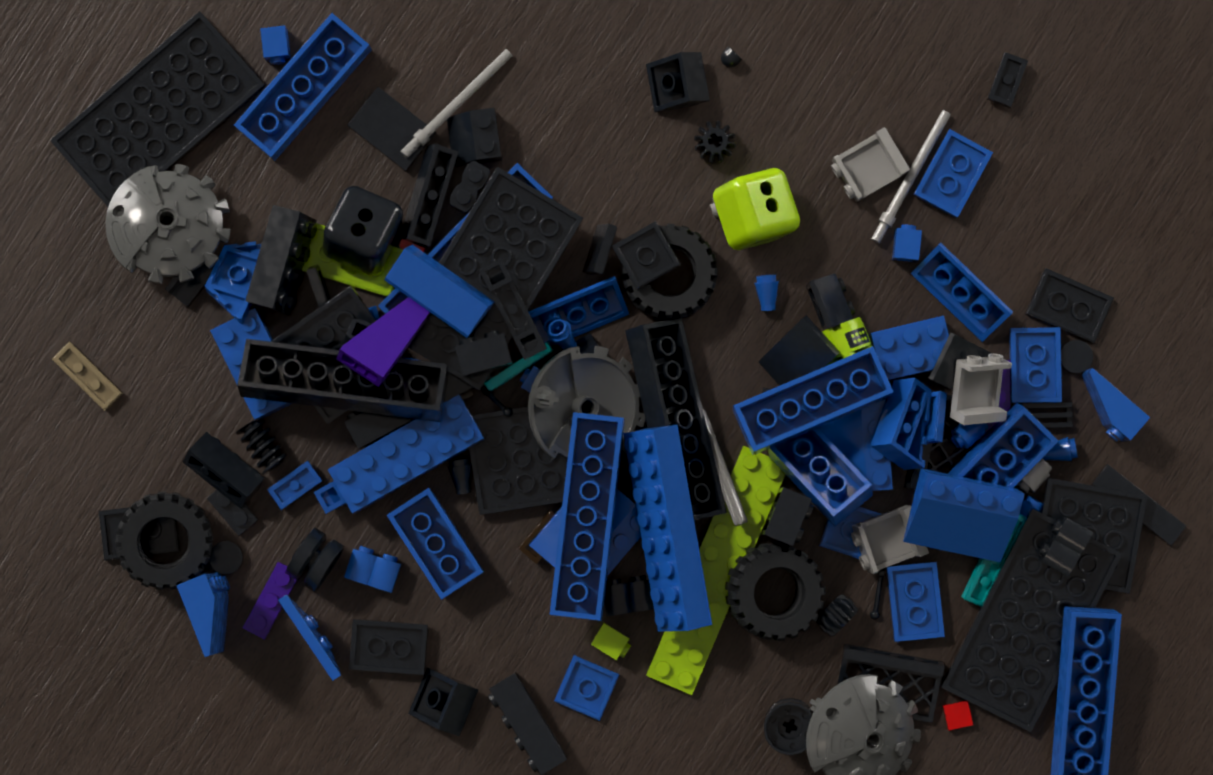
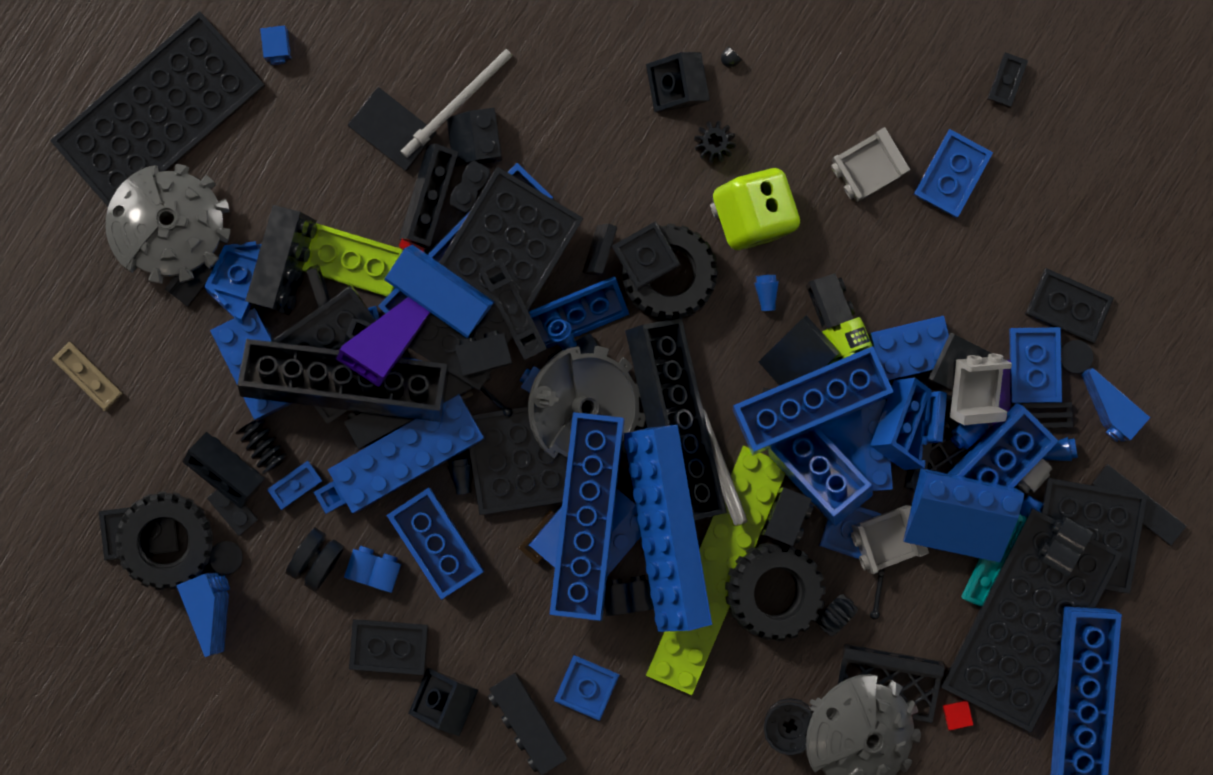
blue brick [234,13,372,161] -> none
dark purple plate [243,562,298,640] -> none
blue wing [278,594,341,681] -> none
black piece [322,186,403,275] -> none
teal tile [484,342,554,391] -> none
lime brick [591,623,631,660] -> none
light grey bar [871,110,951,244] -> none
blue plate [886,562,945,642] -> none
blue brick [892,224,922,263] -> none
blue slope [911,243,1013,342] -> none

